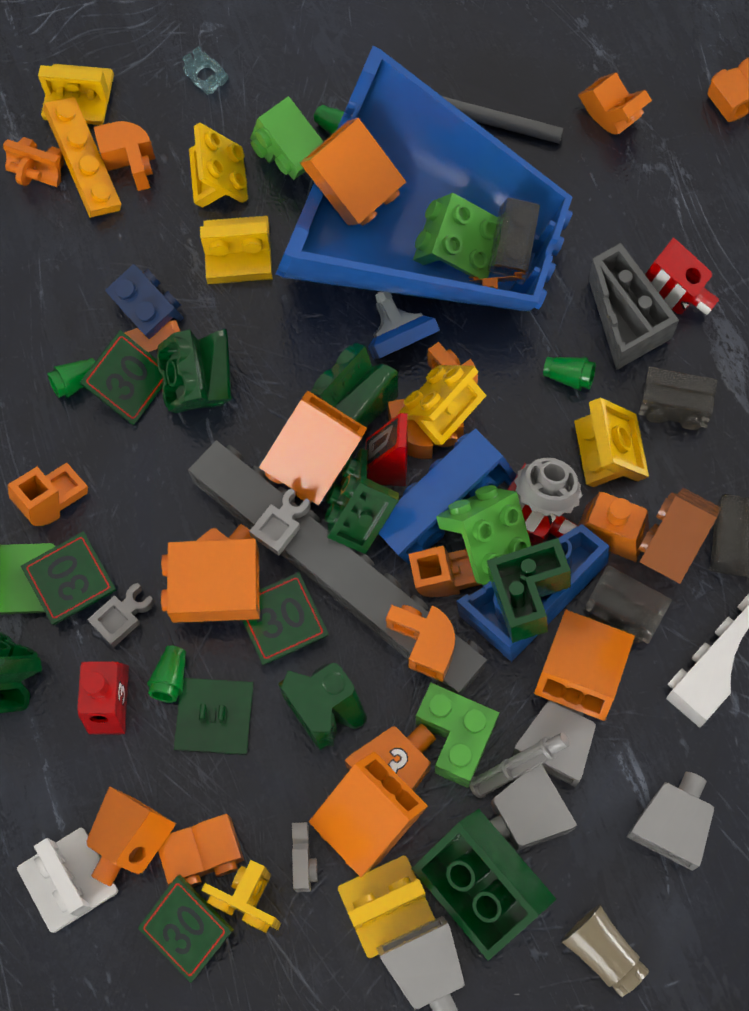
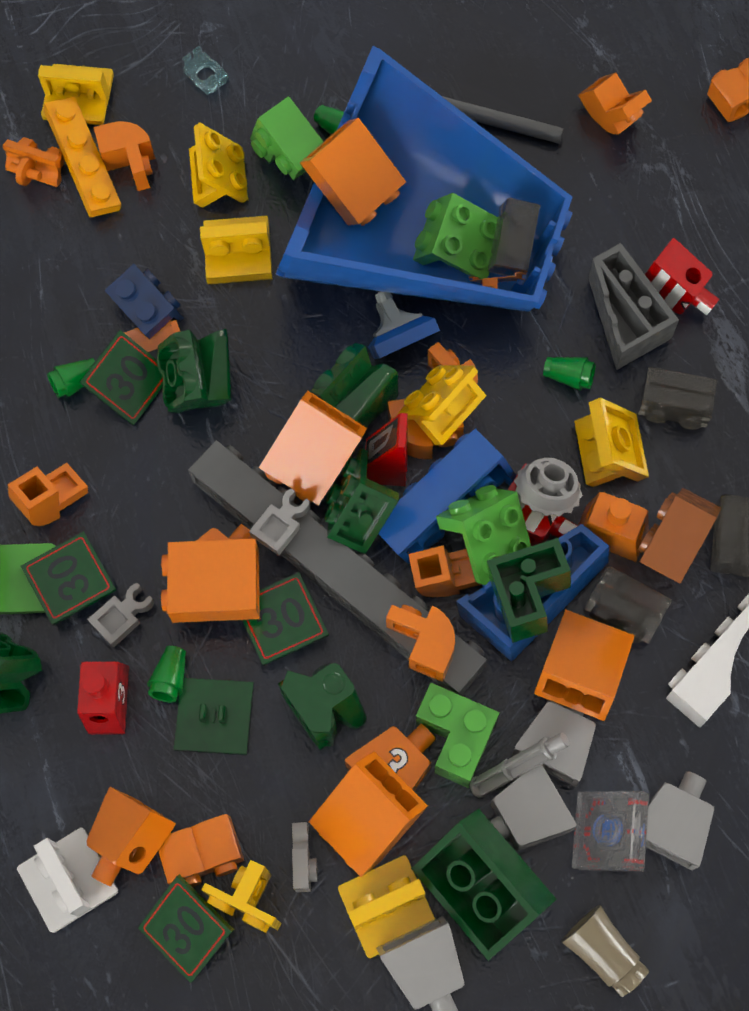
none -> clear tile [572,791,649,872]

